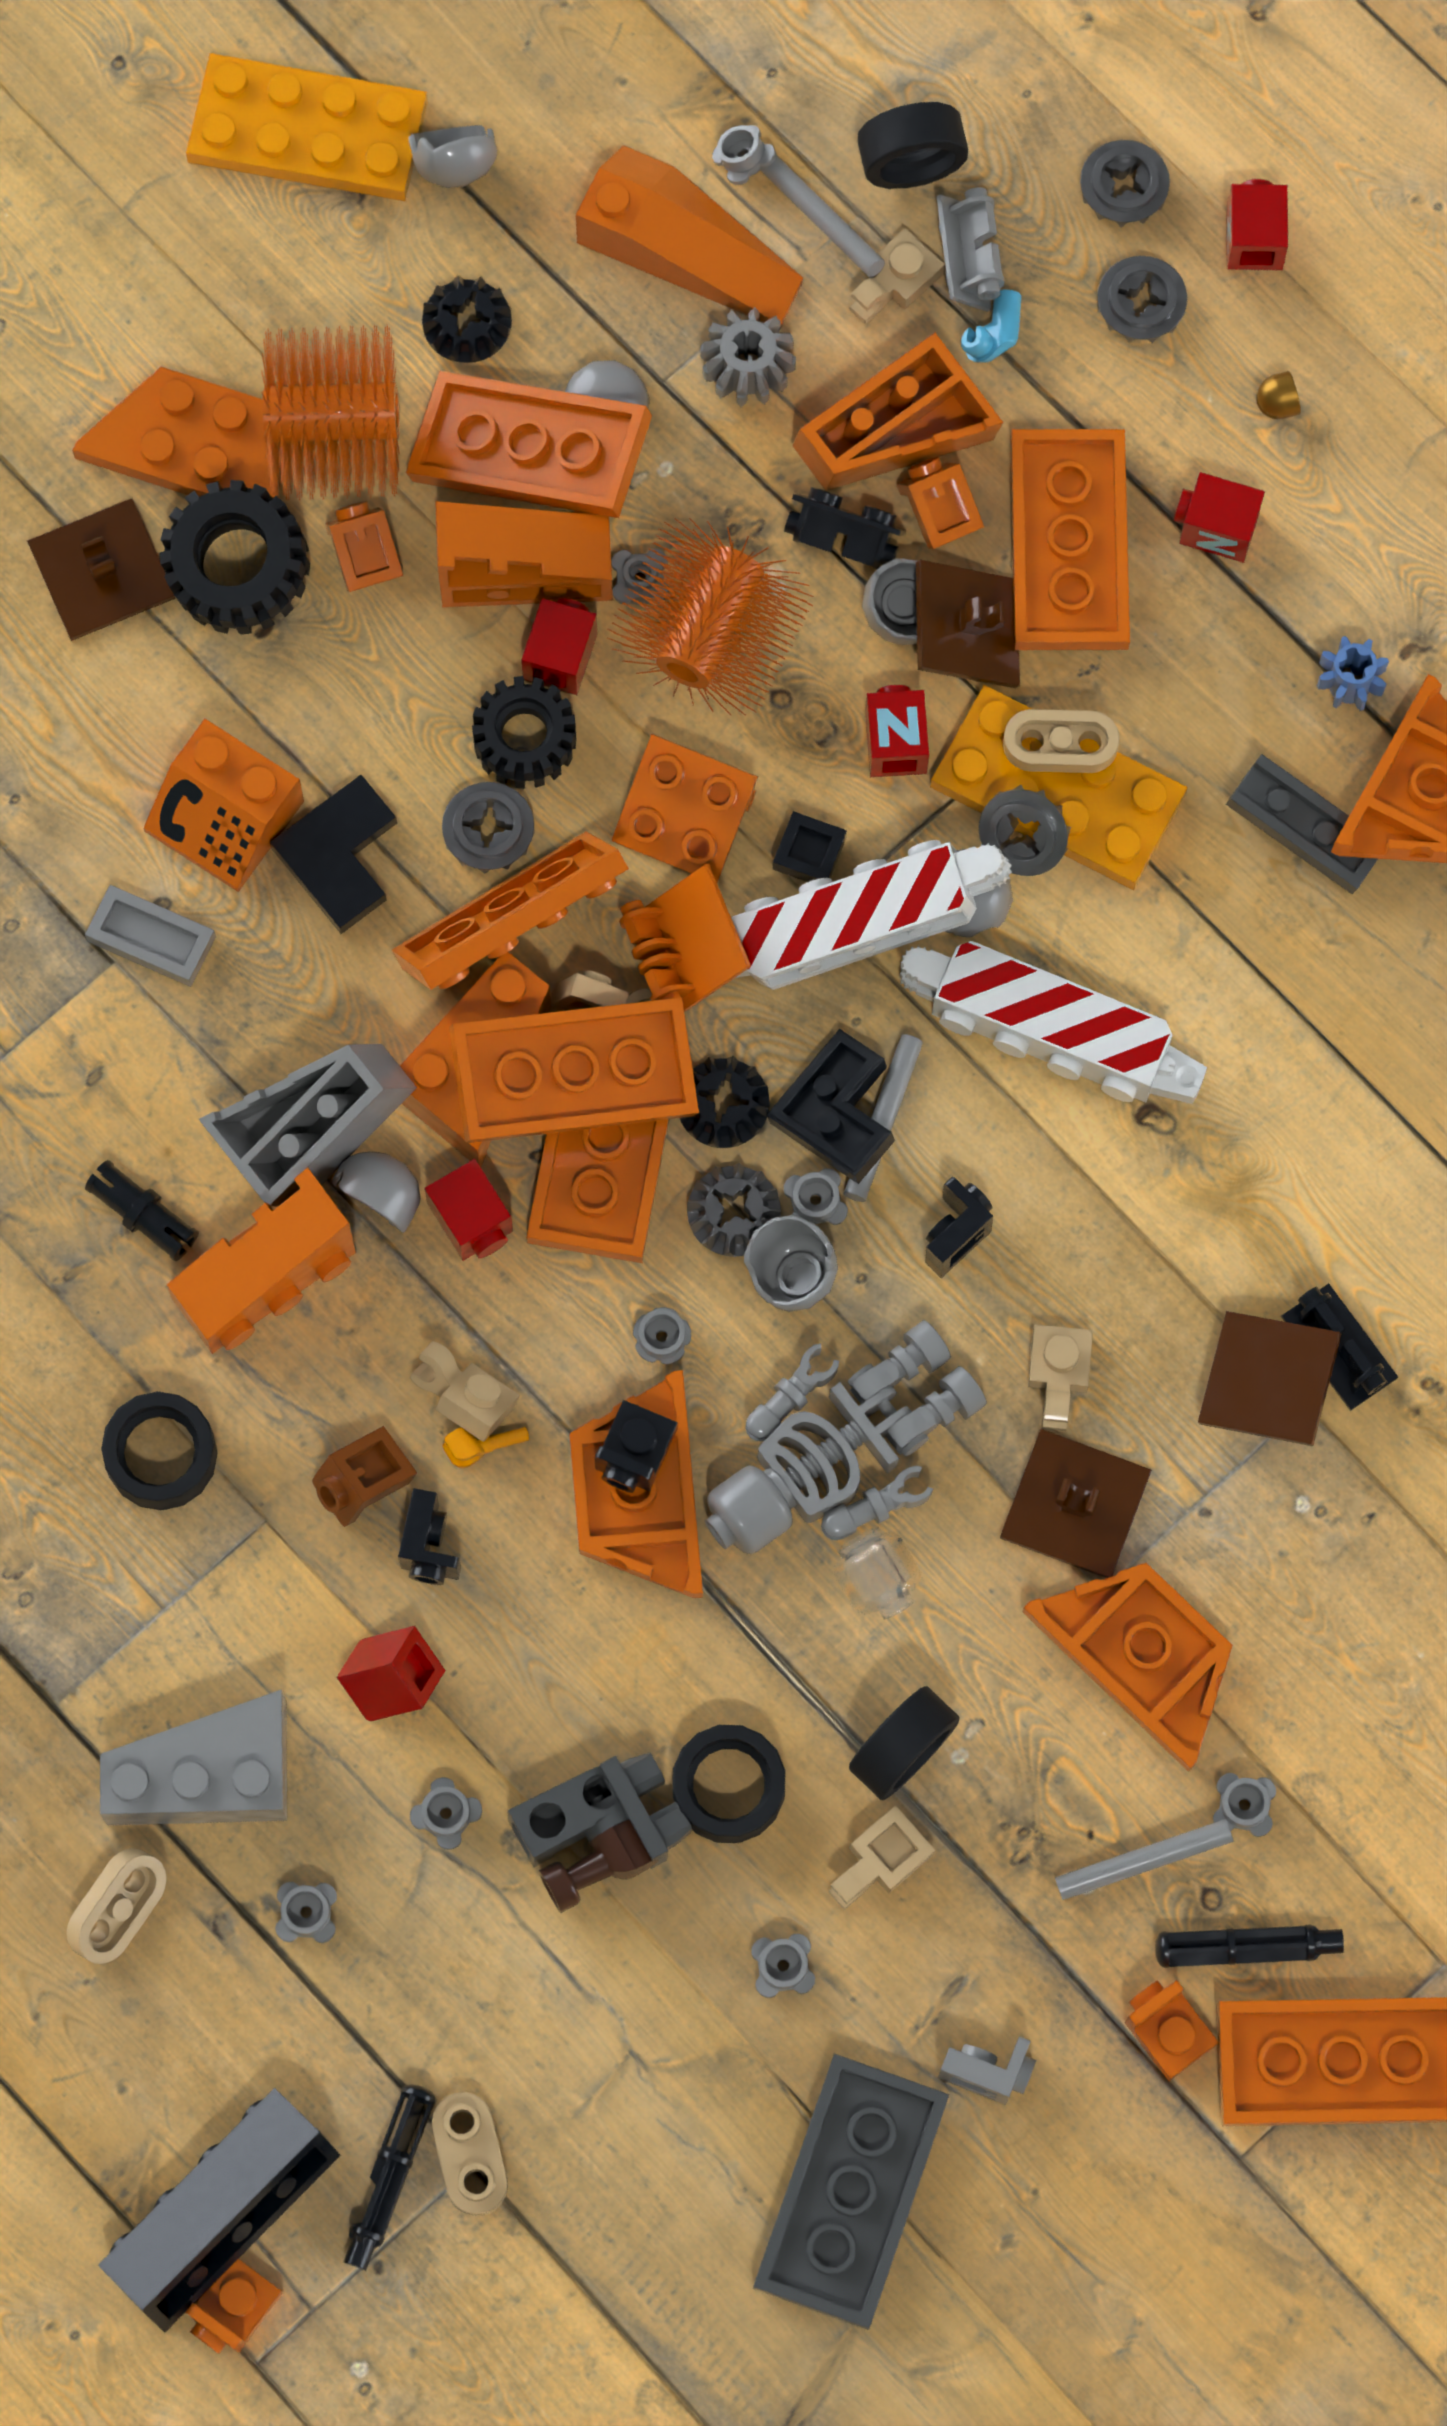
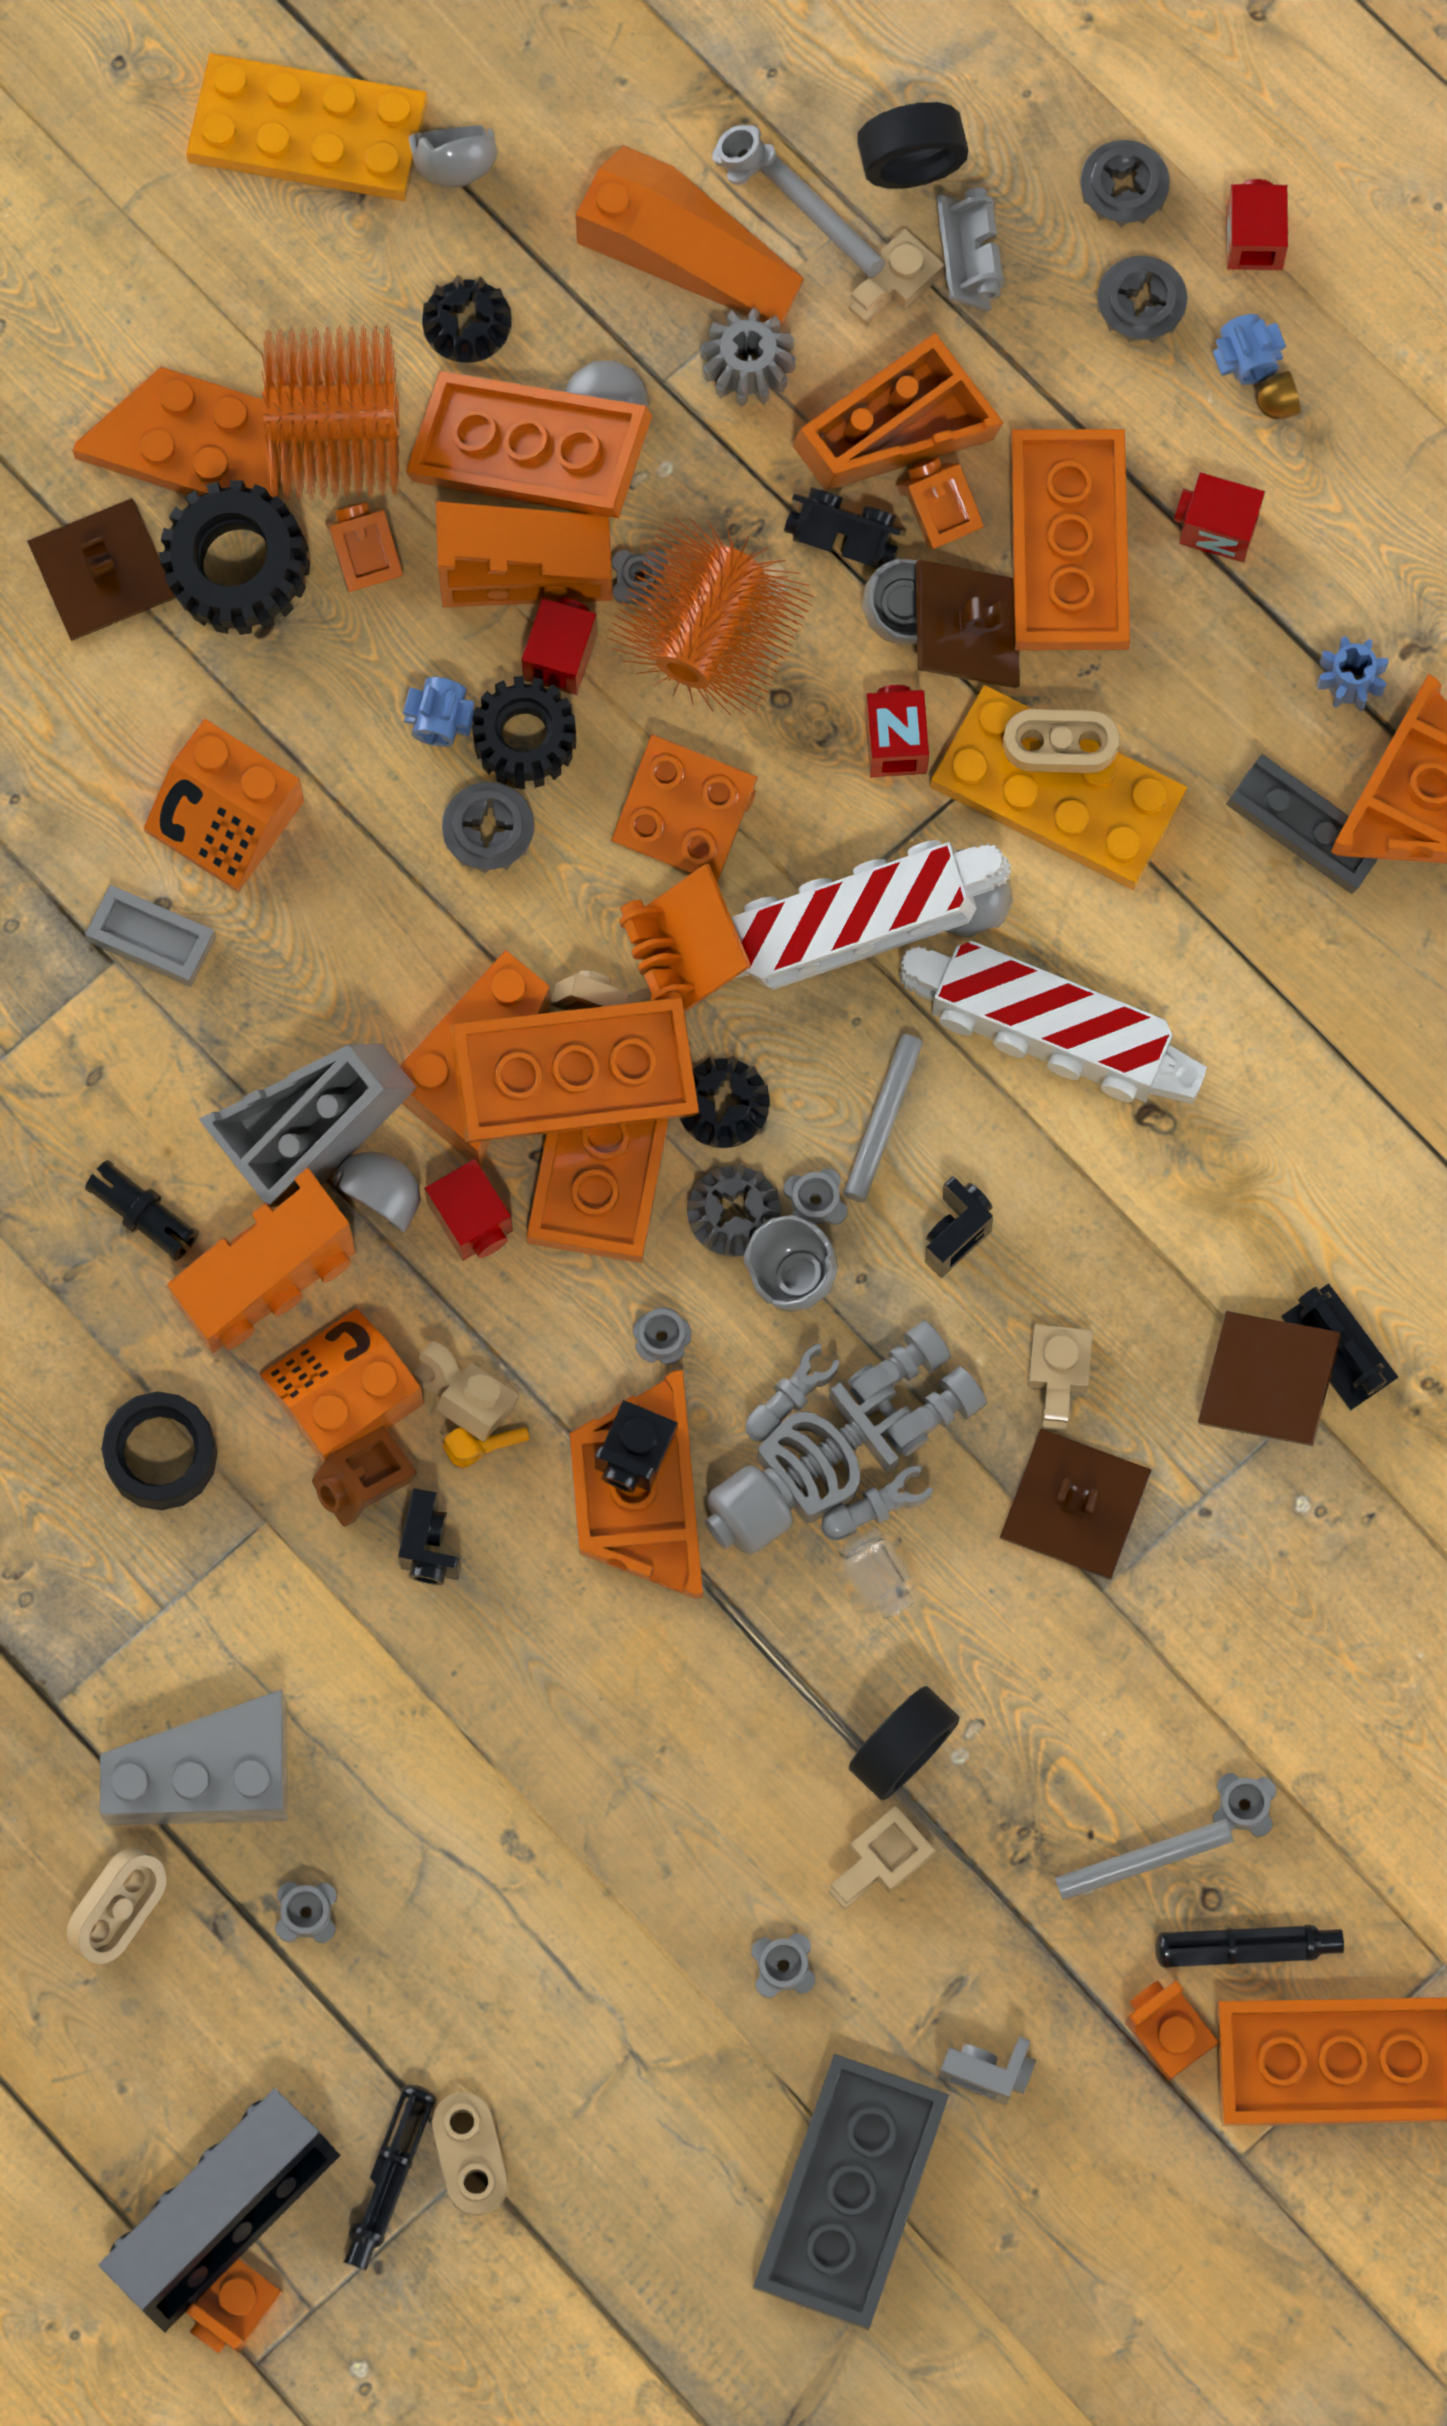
black tile [270,775,397,934] -> none
red panel [336,1625,446,1721] -> none
orange plate [392,831,629,990] -> none
light grey plate [410,1777,482,1850] -> none
dark grey hips [508,1752,692,1913] -> none
black tyre [672,1725,785,1843] -> none
black tile [767,1029,895,1184] -> none
black plate [772,811,847,882] -> none
medium azure arm [961,290,1022,363] -> none
flat silver gear [979,785,1071,876] -> none
orange wing [1022,1563,1233,1772] -> none
none -> orange slope [260,1308,424,1464]
none -> medium blue gear [403,677,475,747]
none -> medium blue gear [1213,314,1286,385]

